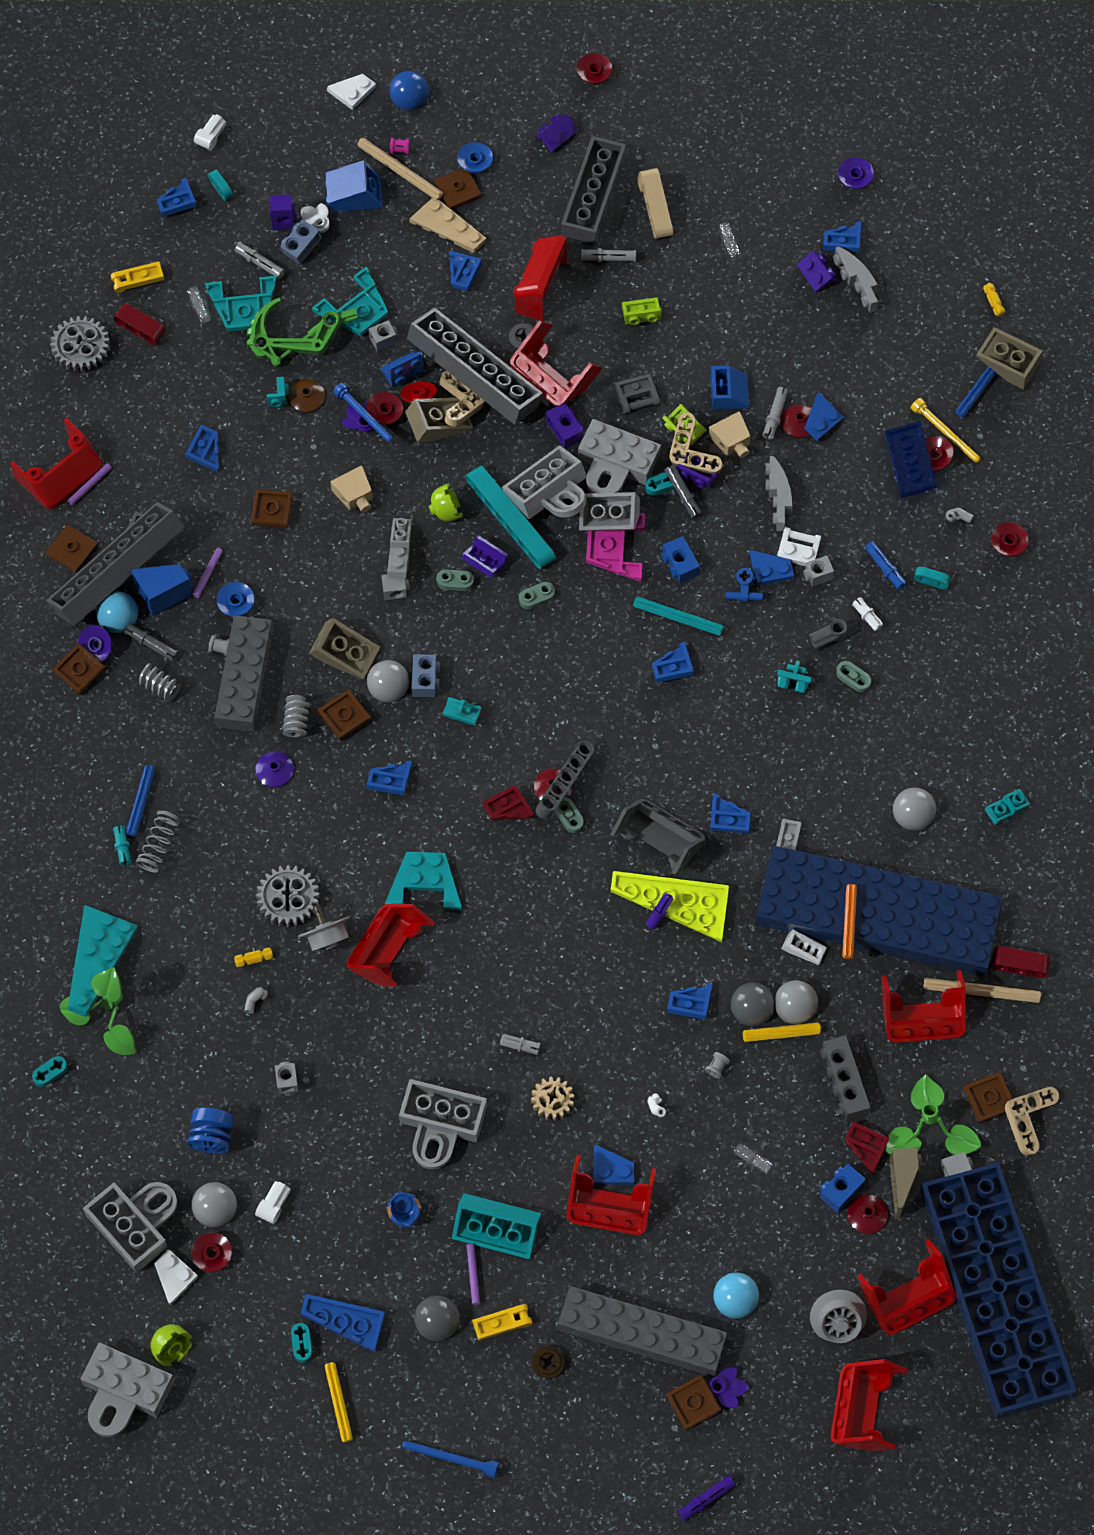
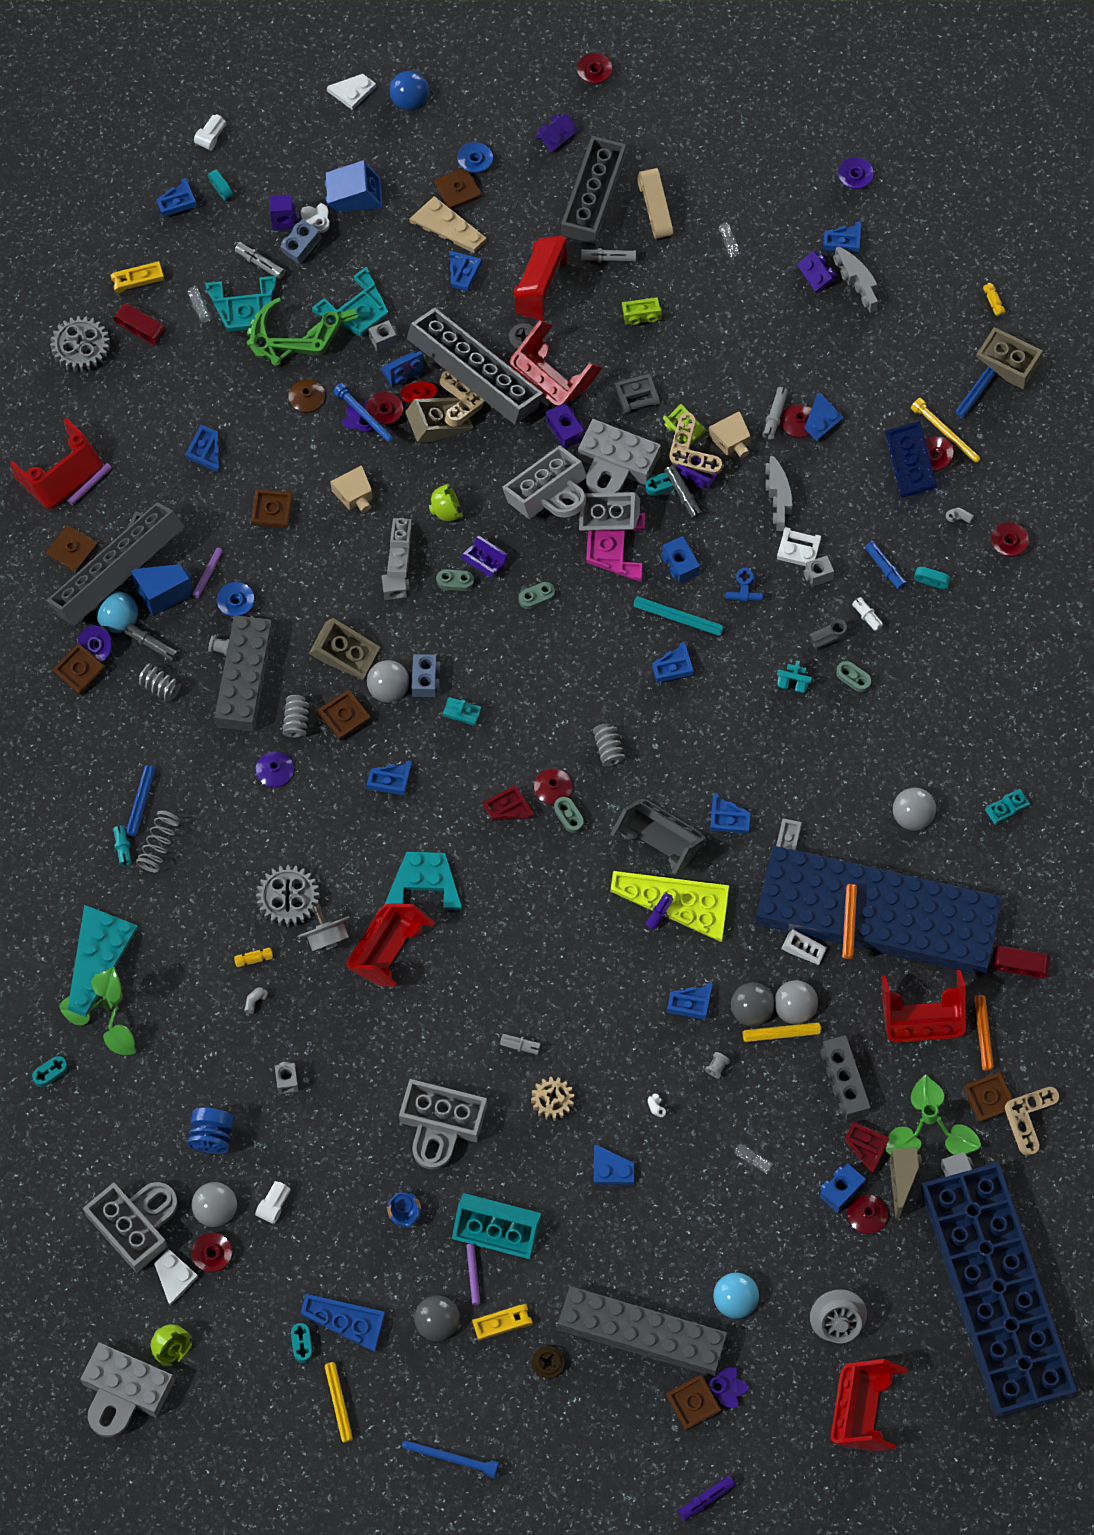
teal bracket [267,377,289,407] -> none
tan axle [357,138,443,200] -> none
dark pink bush [390,138,409,155] -> none
teal beam [465,466,556,569] -> none
dark grey beam [536,741,594,819] -> none
red windscreen [567,1155,656,1235] -> none
blue slope [711,366,749,409] -> none
blue wing [749,550,794,586] -> none
red windscreen [857,1239,956,1335] -> none
tan axle [923,978,1041,1003] -> none
none -> light grey piece [593,723,625,767]
none -> orange axle [974,995,994,1071]

